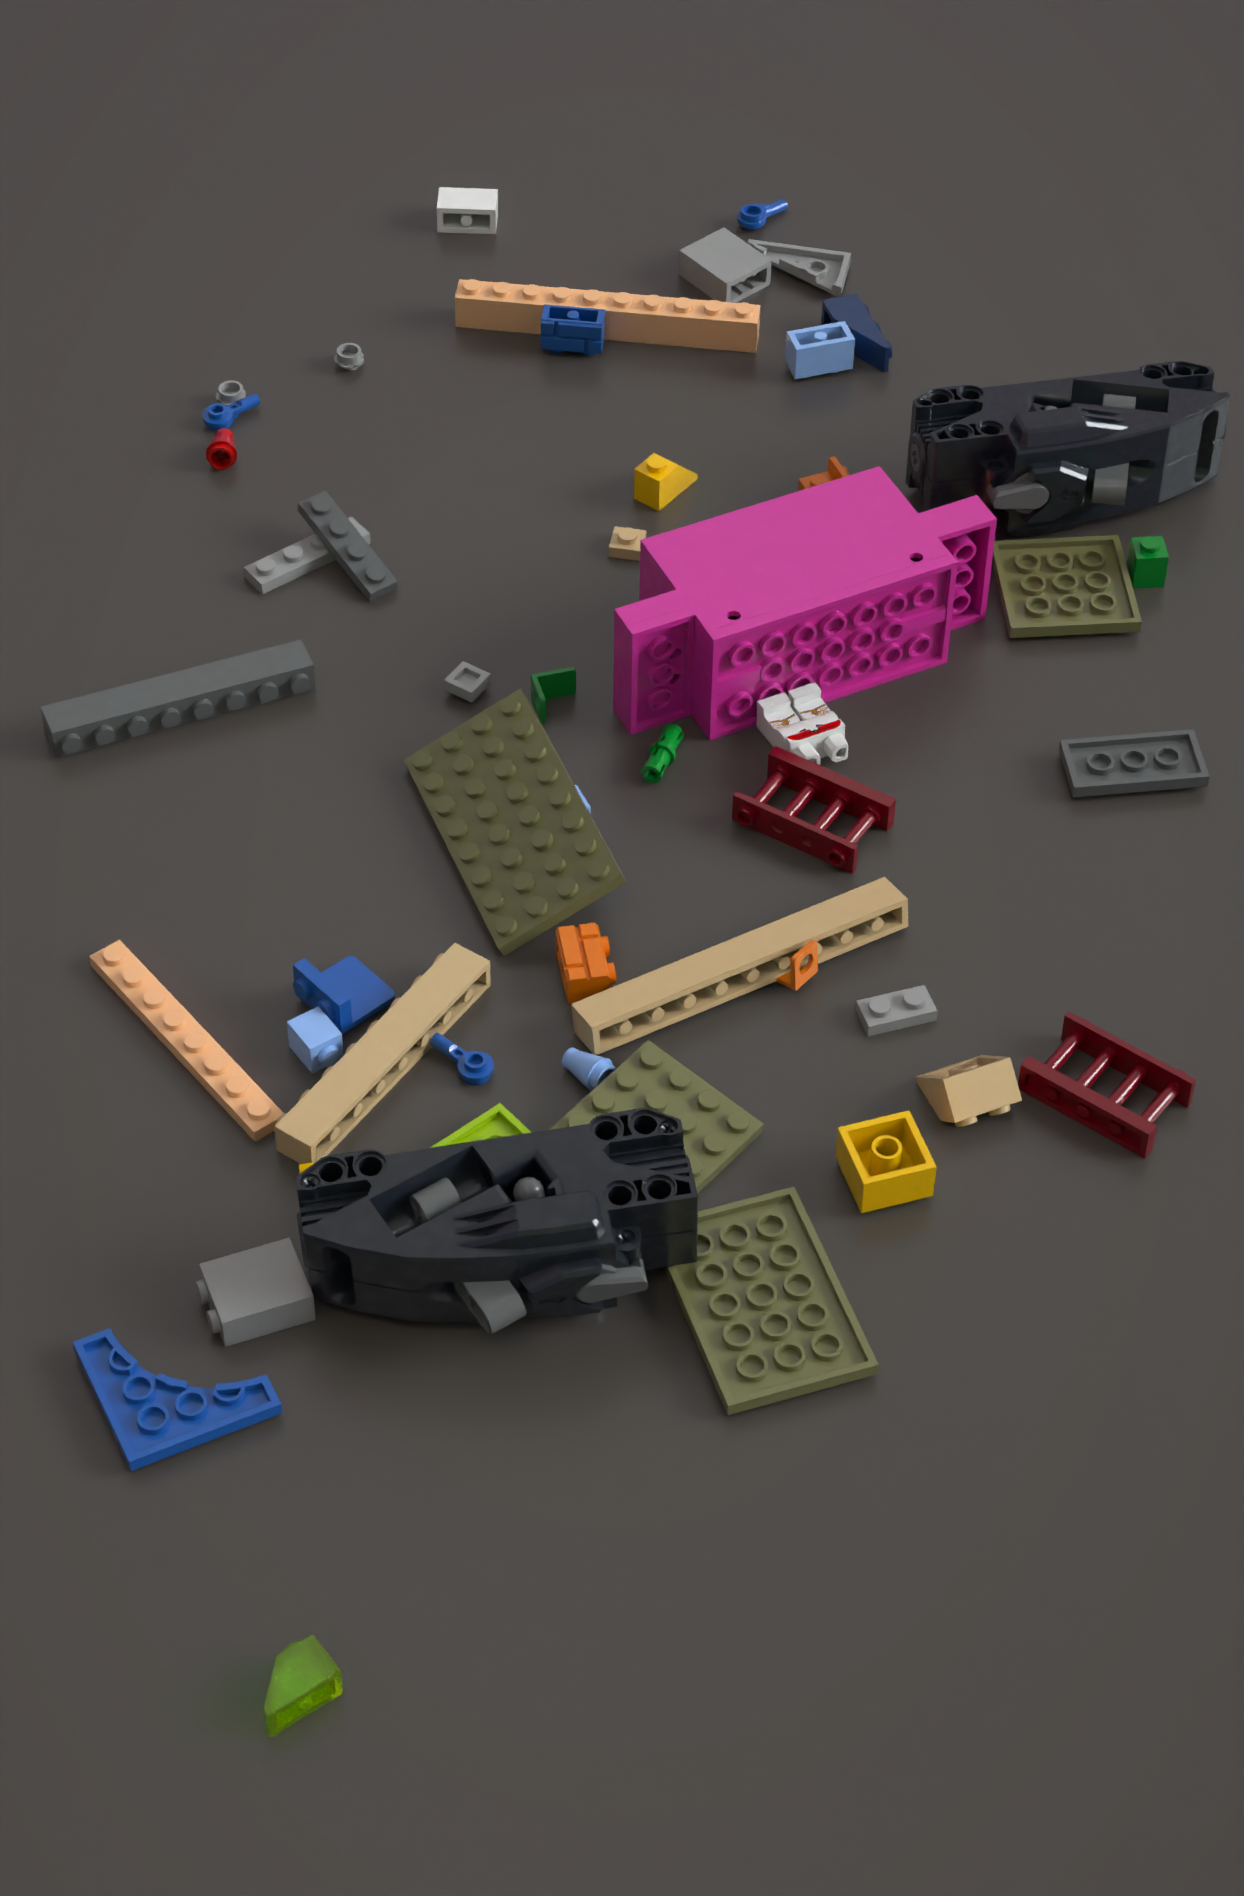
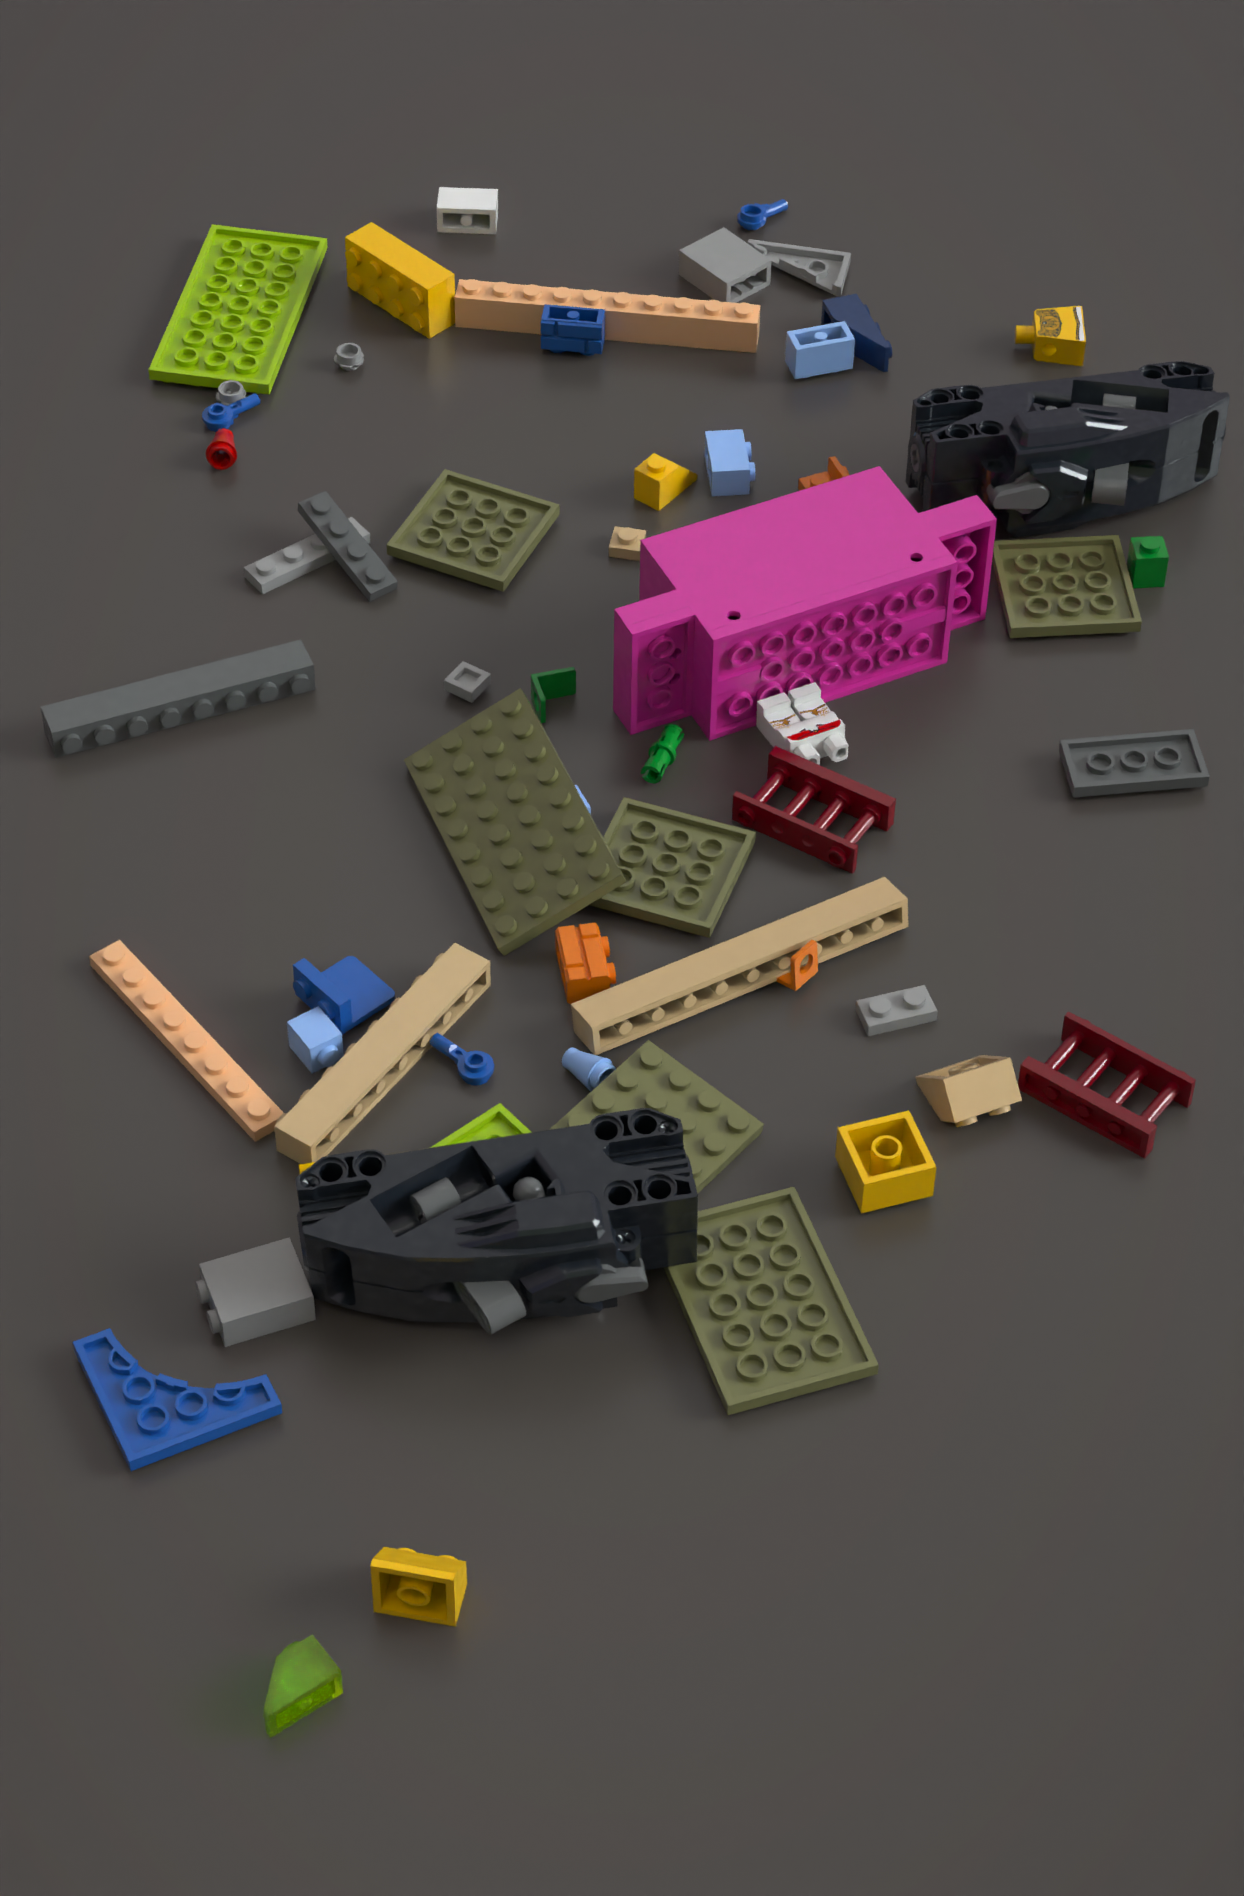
none -> lime plate [148,224,328,395]
none -> yellow brick [345,222,455,339]
none -> yellow slope [370,1547,467,1627]
none -> olive plate [386,469,560,592]
none -> olive plate [589,797,756,938]
none -> light blue brick [704,429,755,496]
none -> yellow torso [1015,306,1086,366]

